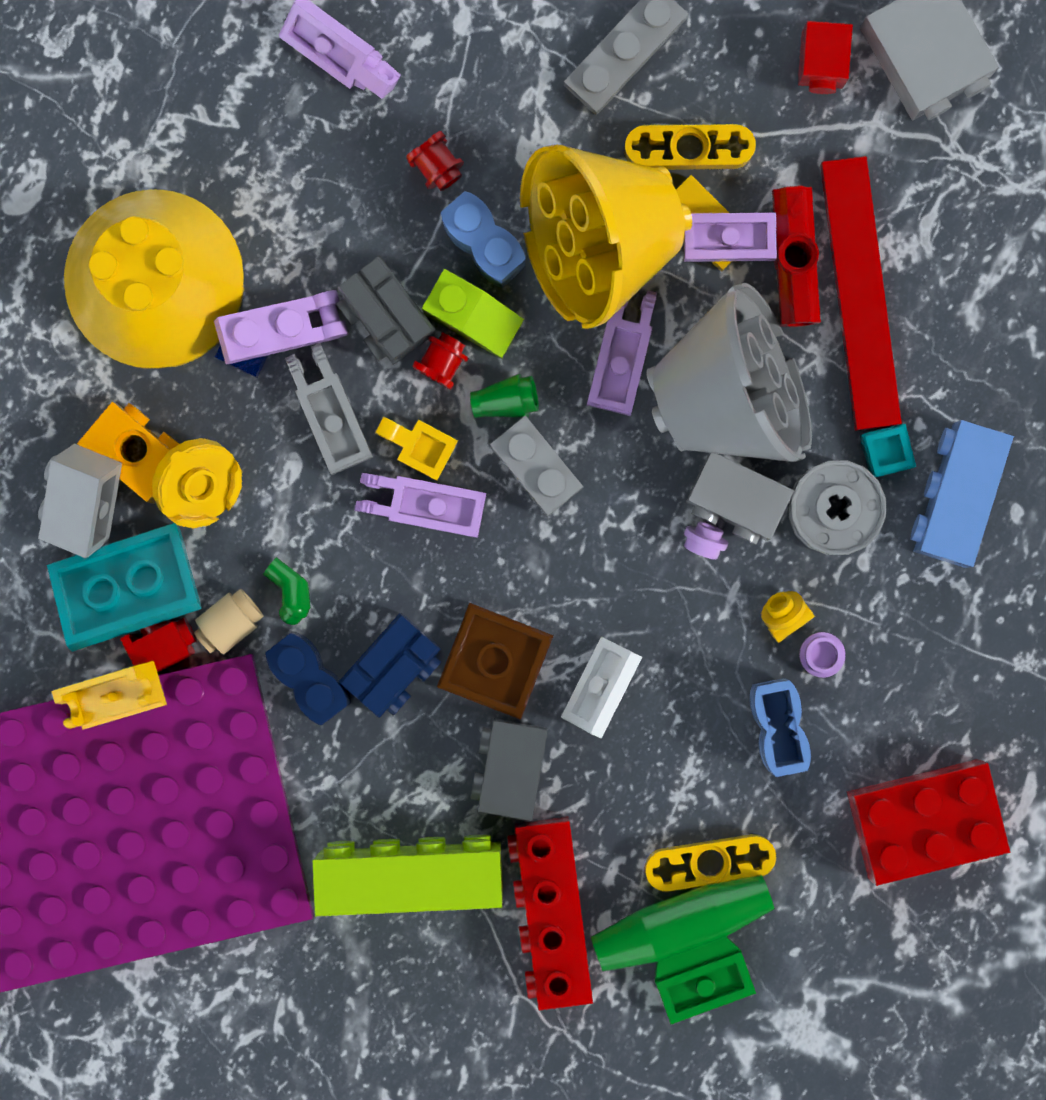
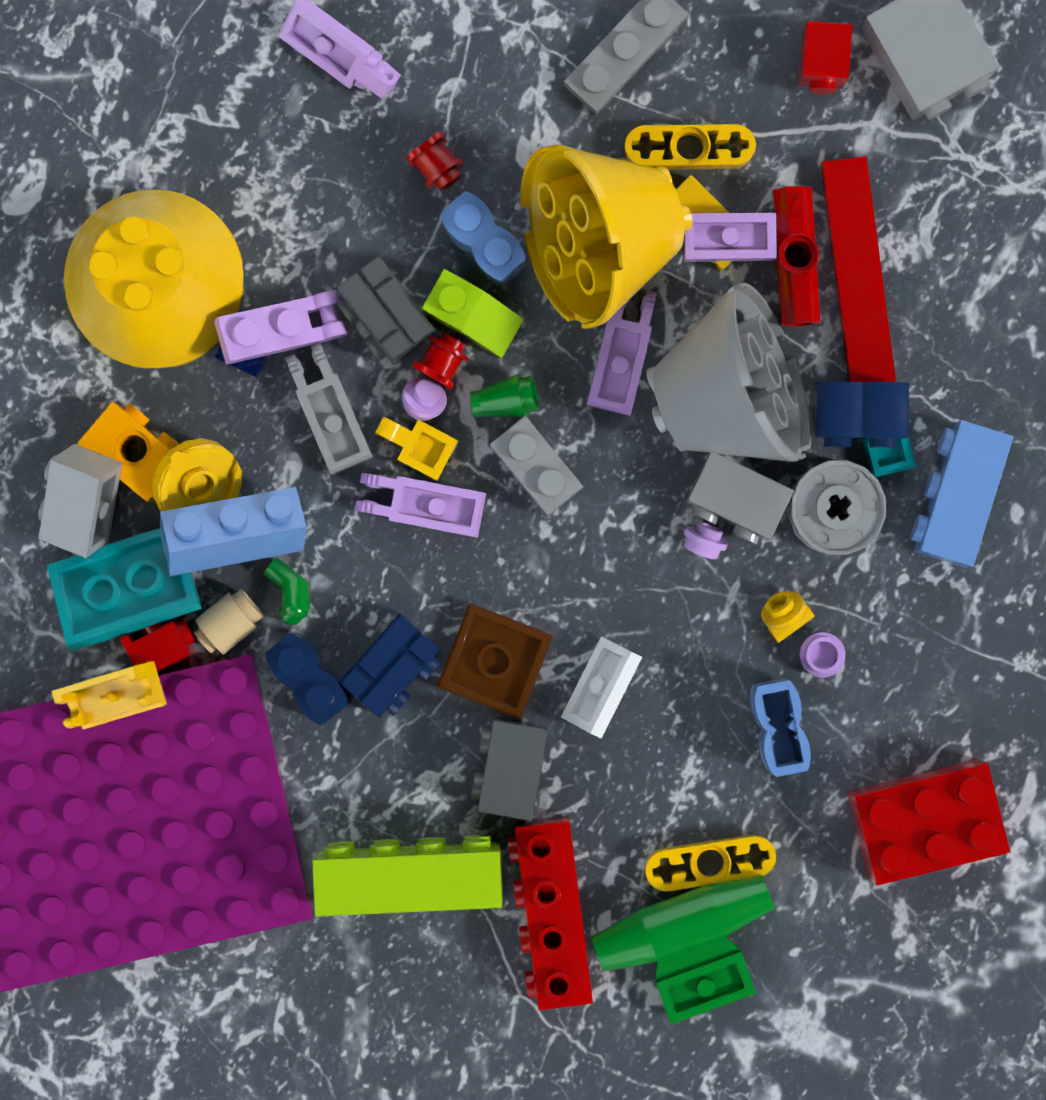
none -> medium blue brick [160,487,307,576]
none -> lavender plate [402,377,447,421]
none -> dark blue brick [813,382,909,448]

